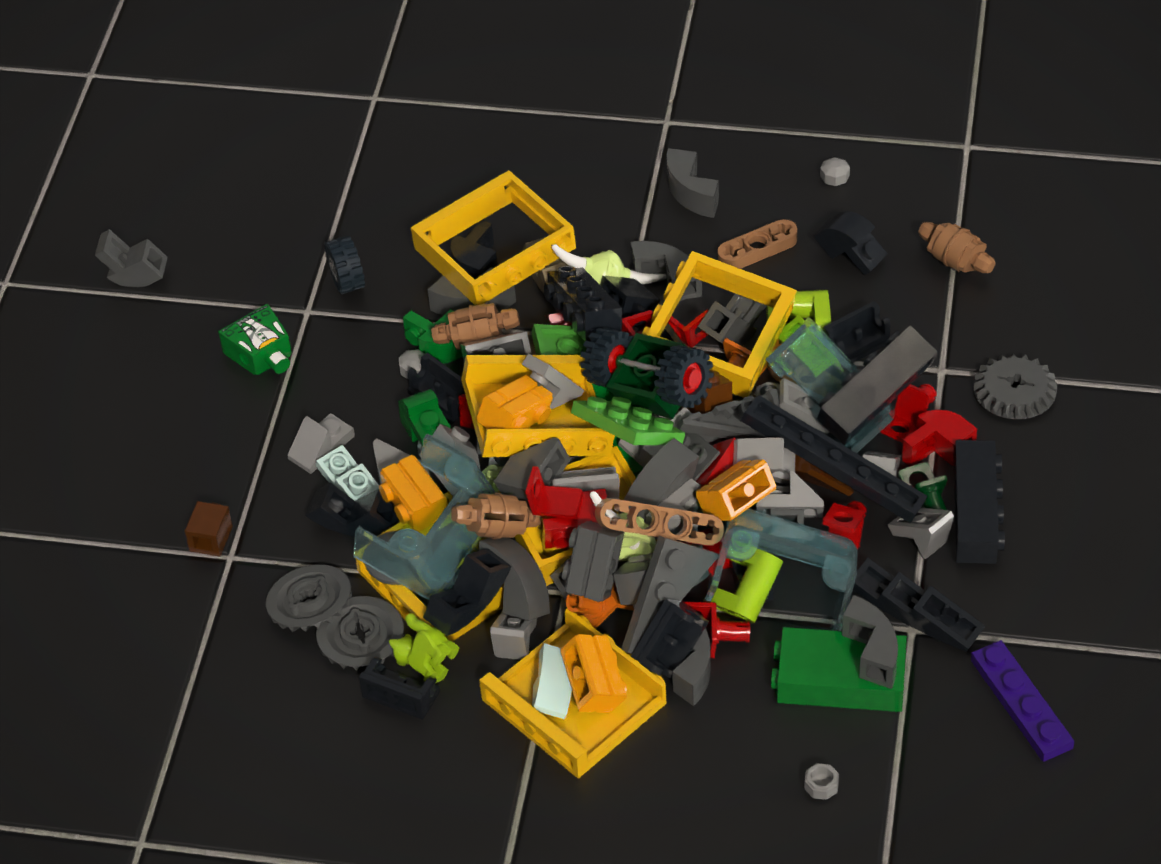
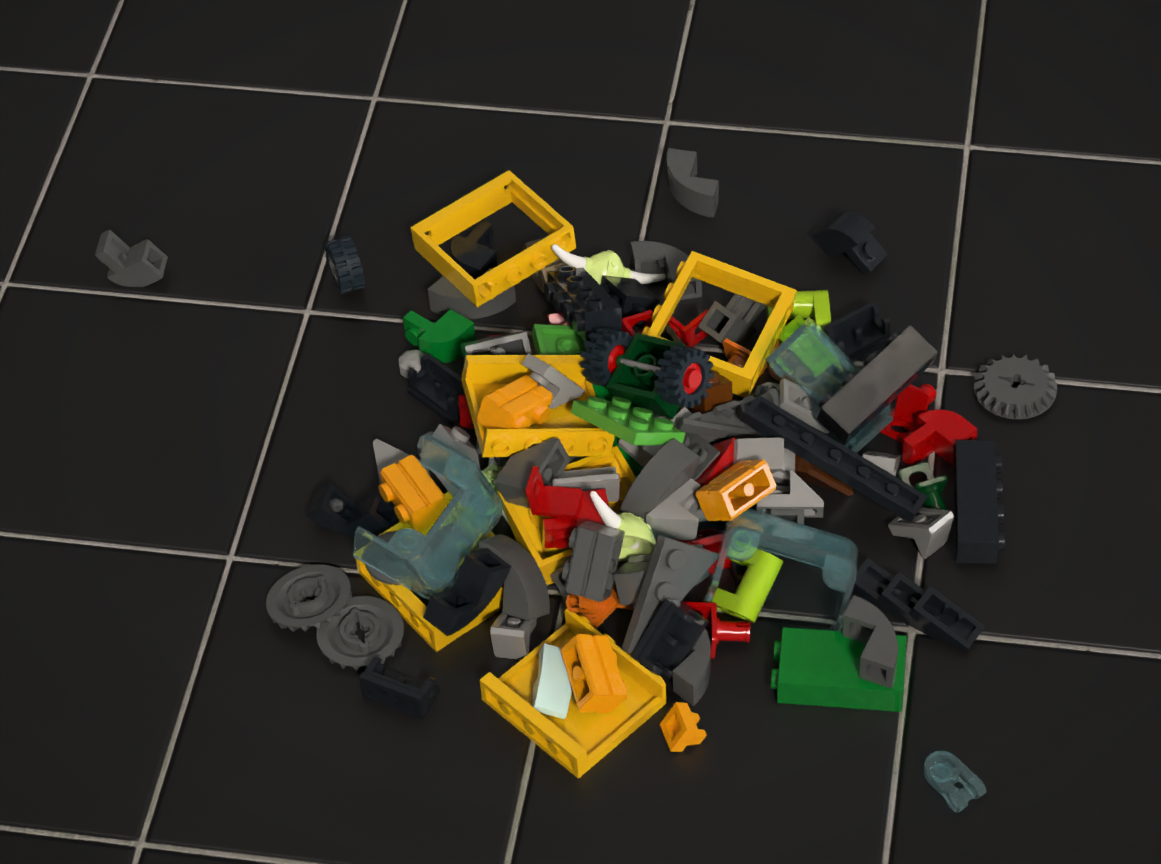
reddish brown brick [185,501,233,557] -> none
green torso [218,304,292,375] -> none
light grey slope [288,413,355,474] -> none
light aqua slope [316,445,379,501] -> none
lime animal [389,613,460,683] -> none
green brick [399,389,451,447] -> none
medium nougat piece [431,303,520,350] -> none
medium nougat piece [451,492,542,540] -> none
medium nougat beam [595,498,724,545] -> none
medium nougat beam [718,219,797,269] -> none
light grey tile [805,763,839,800] -> none
light grey tile [820,157,850,186] -> none
red bracket [822,501,867,551] -> none
medium nougat piece [918,222,996,273] -> none
dark purple plate [971,640,1074,762] -> none
none -> light orange tile [660,702,707,752]
none -> clear light blue plate [924,751,986,813]

